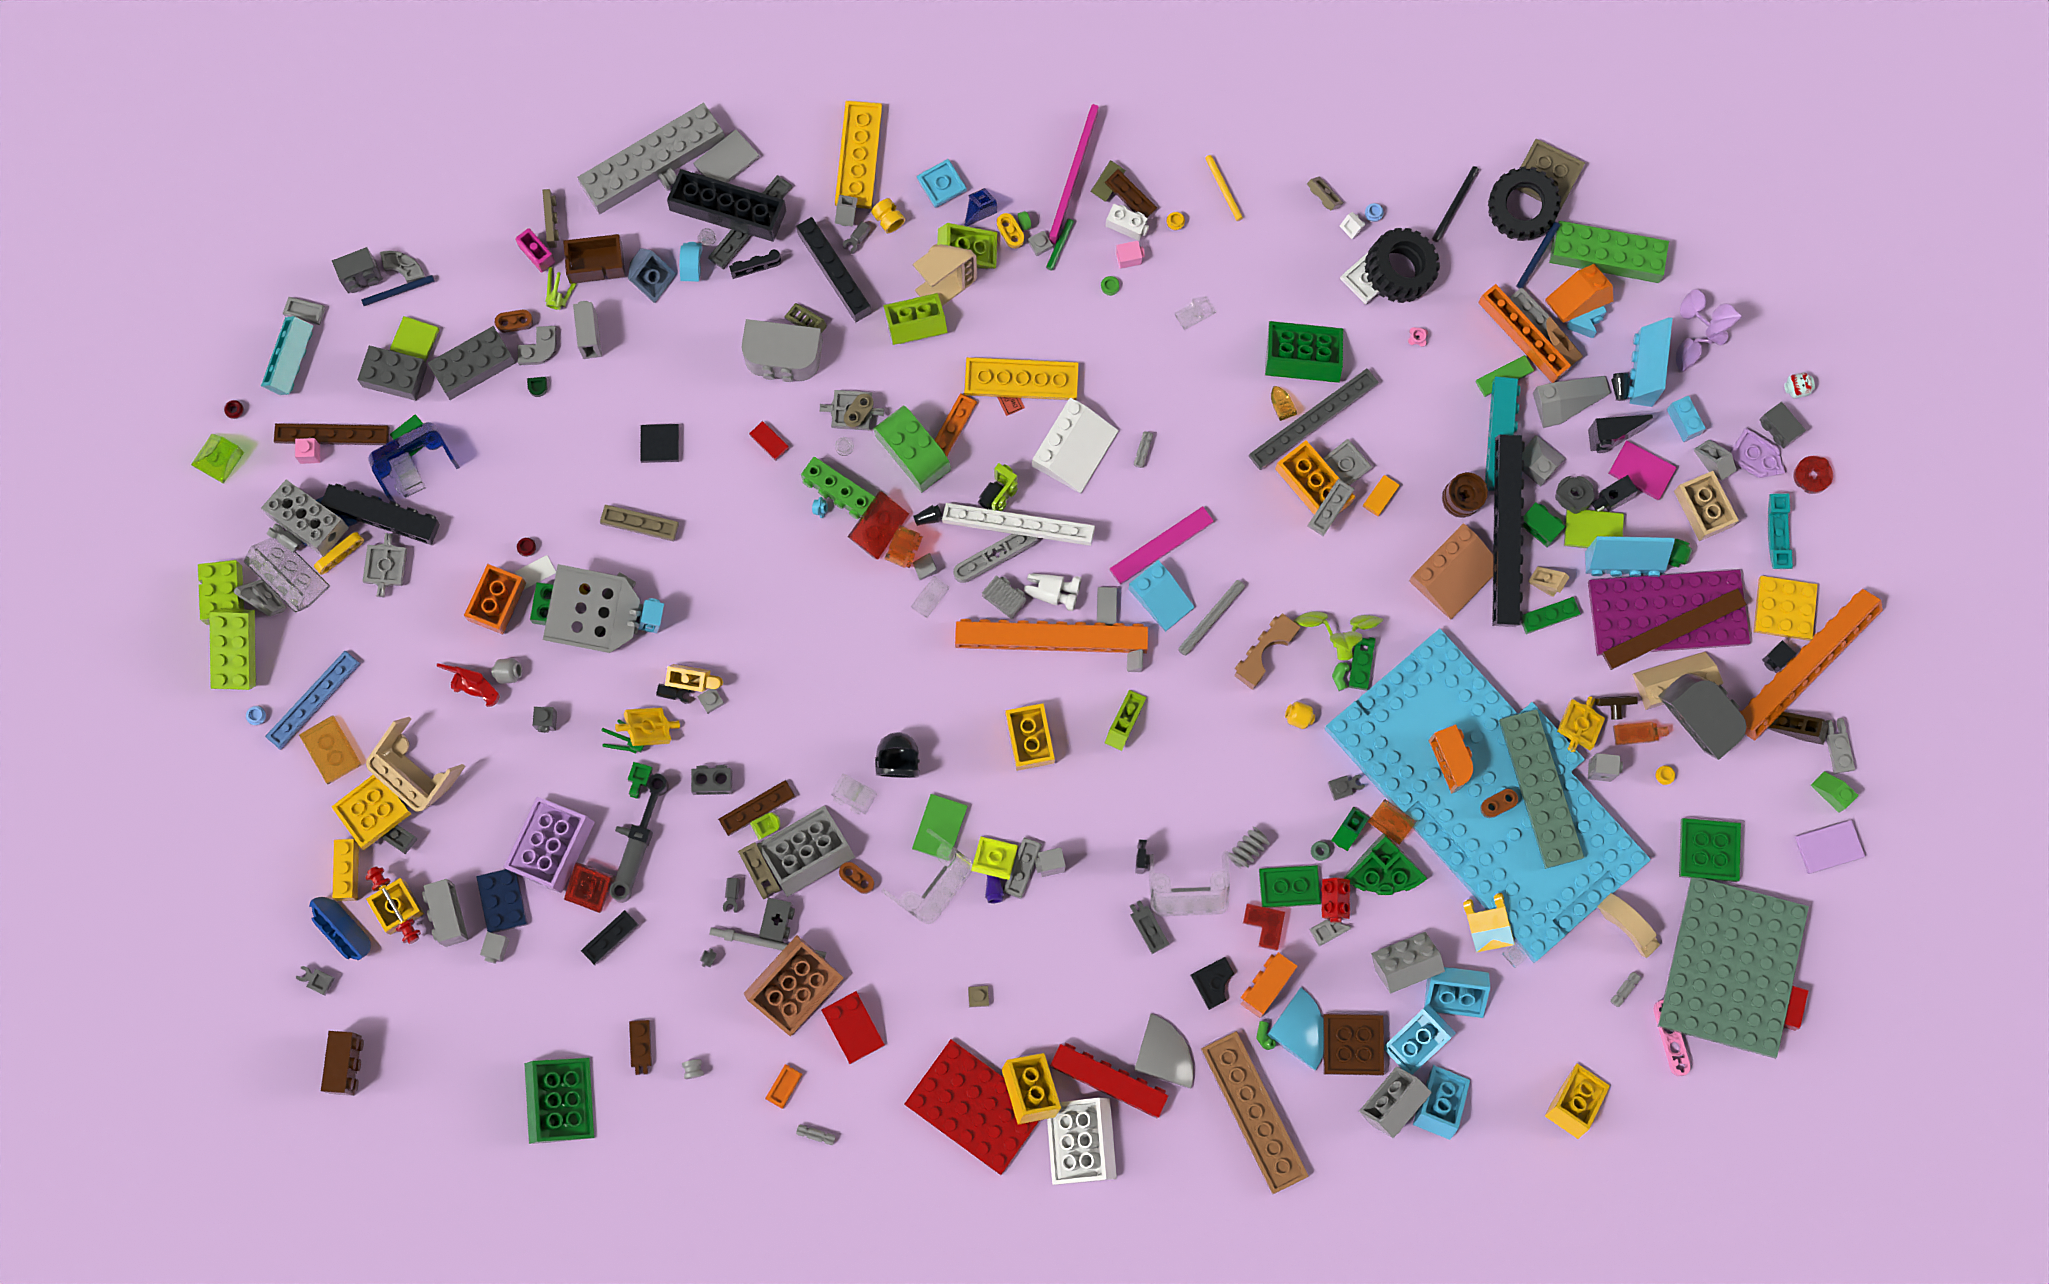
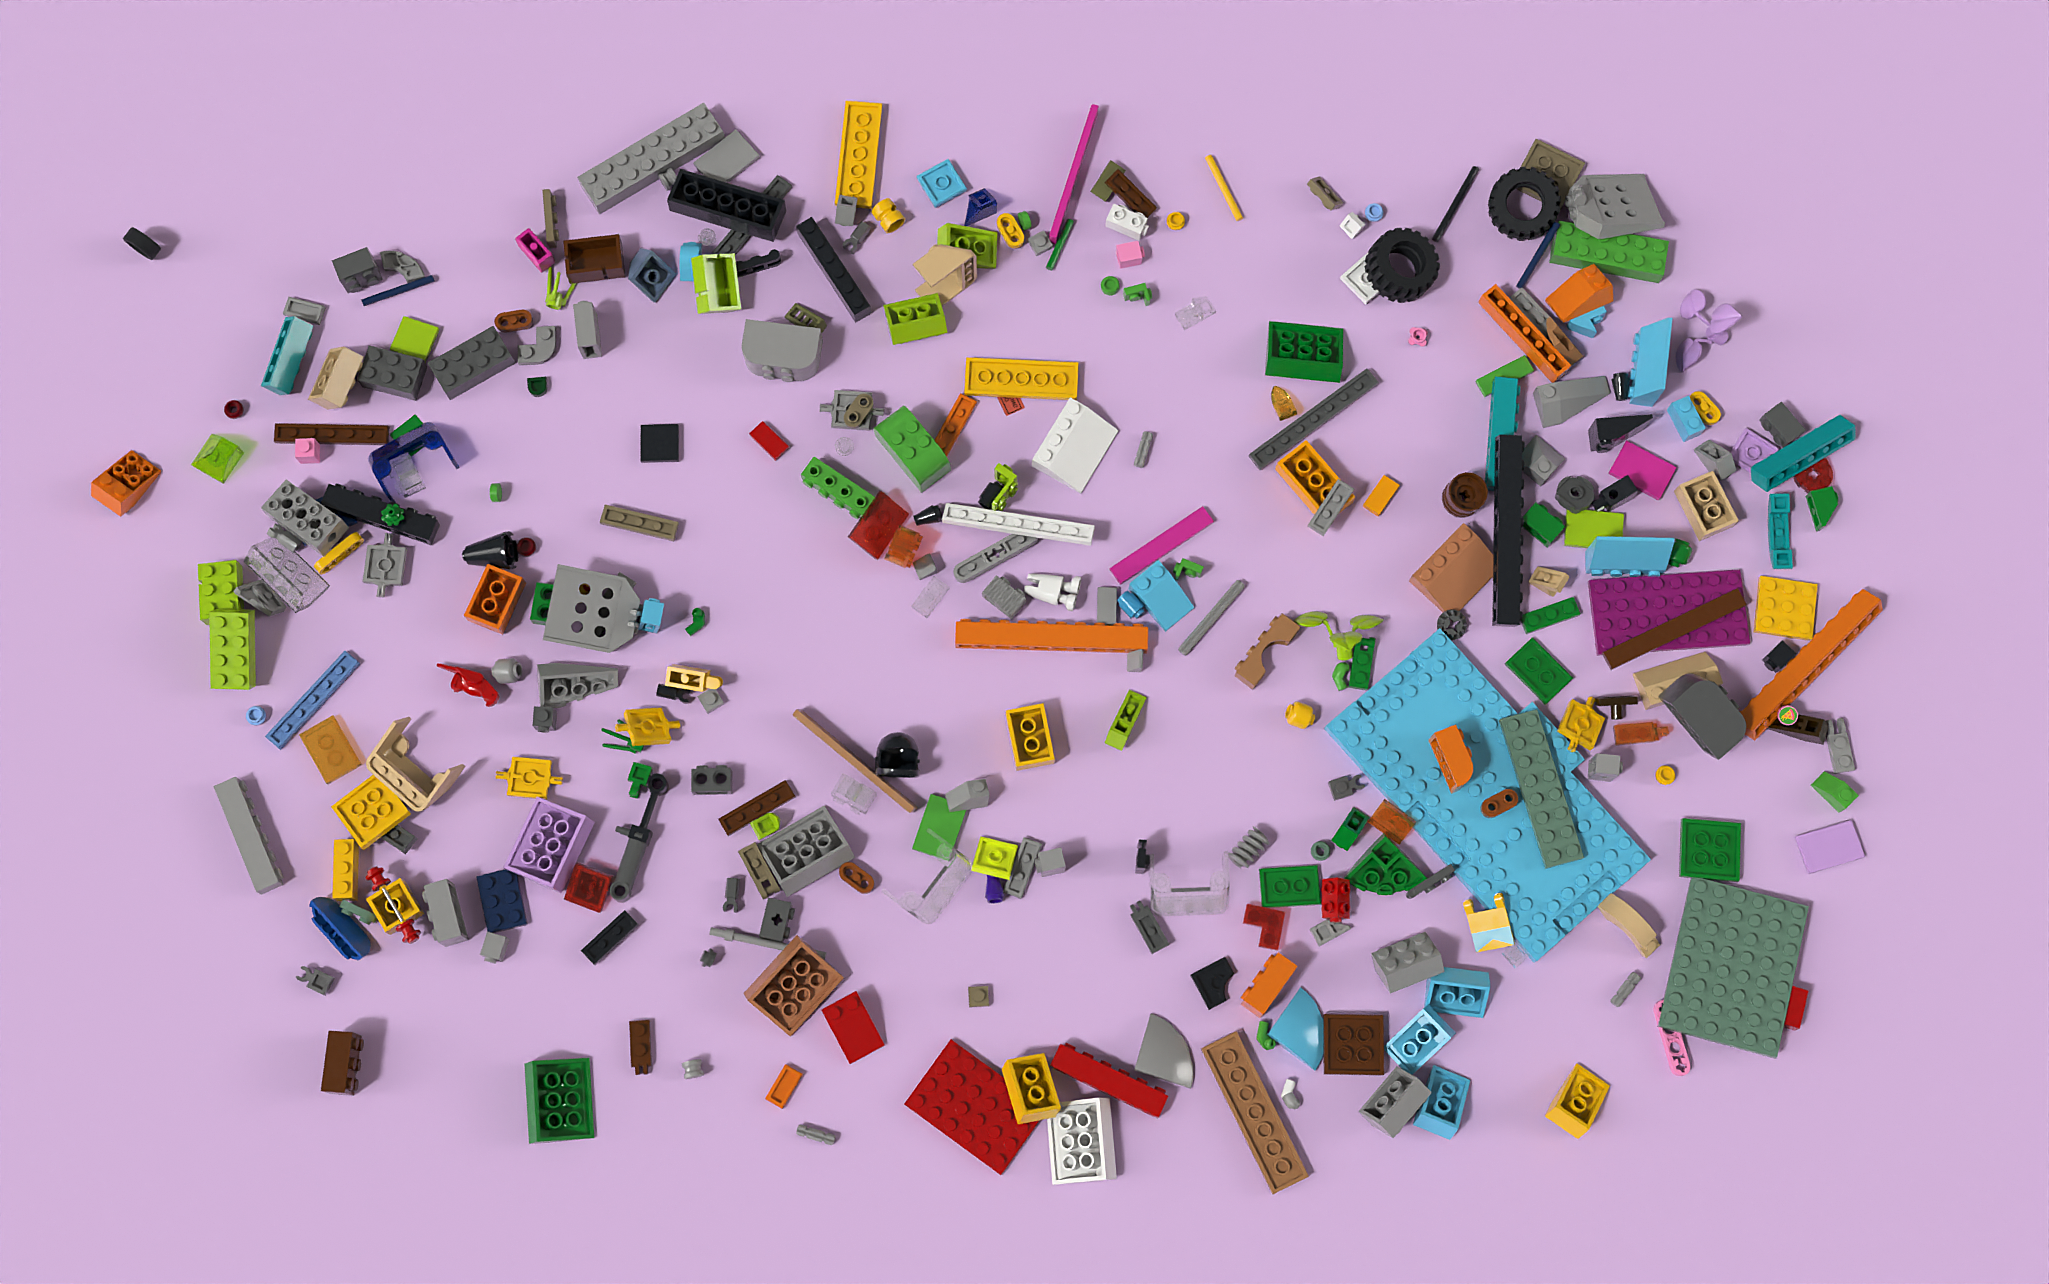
white sticker [515,555,556,589] -> none
medium azure plate [812,497,828,518] -> none
light grey plate [1322,439,1372,486] -> none
light aqua head [1784,372,1815,399] -> none
none -> orange slope [91,450,161,517]
none -> black tyre [123,227,161,260]
none -> light grey brick [213,777,284,895]
none -> tan brick [308,346,363,410]
none -> sand green plate [339,900,377,925]
none -> green plant [381,504,404,526]
none -> black cone [462,531,519,570]
none -> bright green tile [490,483,502,502]
none -> yellow plate [496,757,563,800]
none -> light grey wedge [537,663,618,708]
none -> green arm [685,608,705,637]
none -> lime piece [691,253,741,314]
none -> medium nougat tile [793,709,918,813]
none -> light grey slope [945,779,990,812]
none -> dark azure brick [1117,591,1145,619]
none -> bright green bracket [1123,283,1152,306]
none -> bright green bracket [1173,558,1204,580]
none -> arm [1281,1079,1300,1109]
none -> dark grey hinge [1406,864,1455,899]
none -> dark grey gear [1437,610,1467,640]
none -> green tile [1505,637,1573,705]
none -> light grey hinge [1565,174,1665,239]
none -> yellow plate [1689,391,1721,425]
none -> teal brick [1751,415,1855,492]
none -> tile [1777,705,1798,725]
none -> green slope [1805,486,1838,532]

